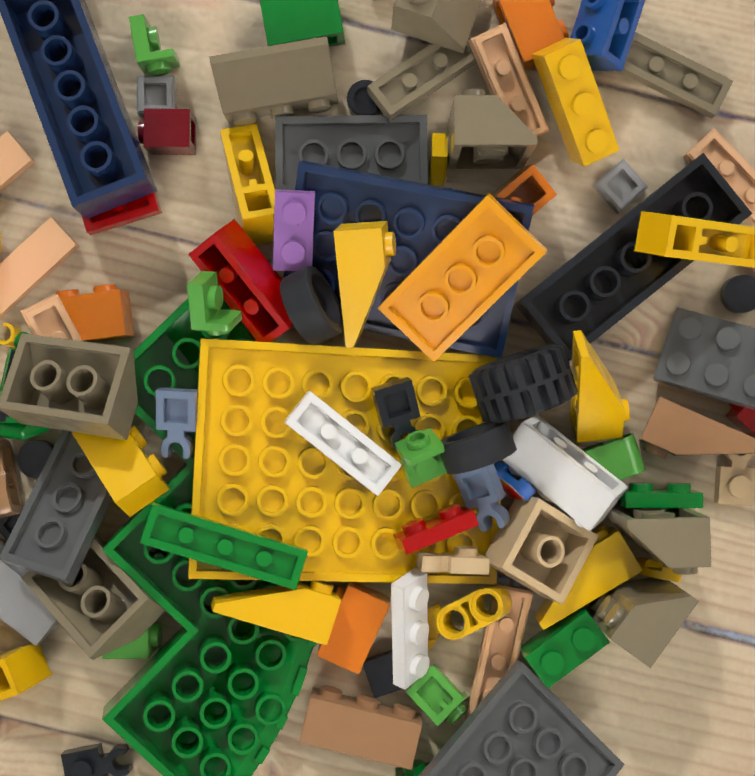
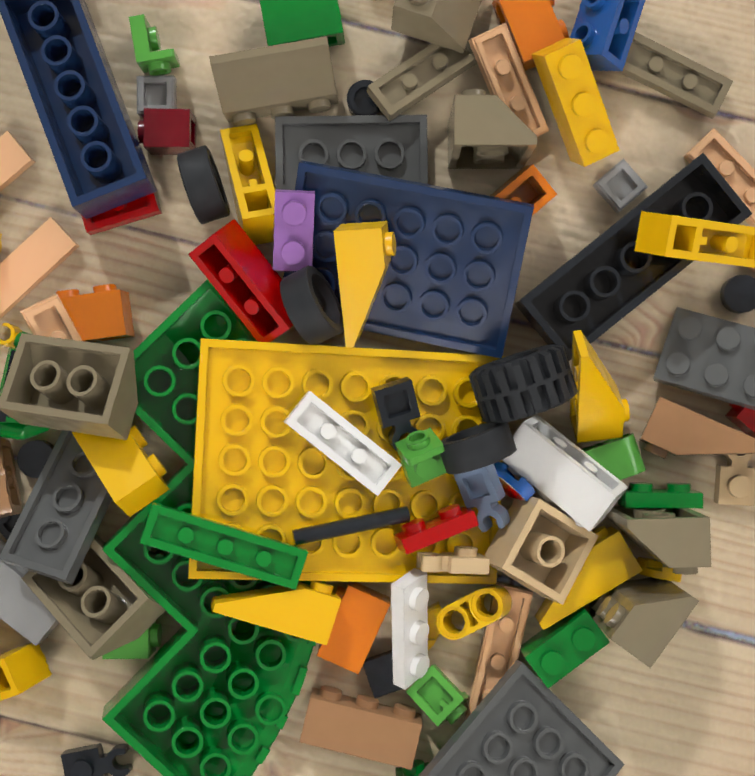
sand blue plate [156,388,198,459] -> none
bright green bracket [187,271,242,336] -> none
light orange plate [378,193,547,362] -> none
yellow tile [430,133,447,187] -> none
none -> black tyre [177,145,230,224]
none -> black bar [292,506,410,546]

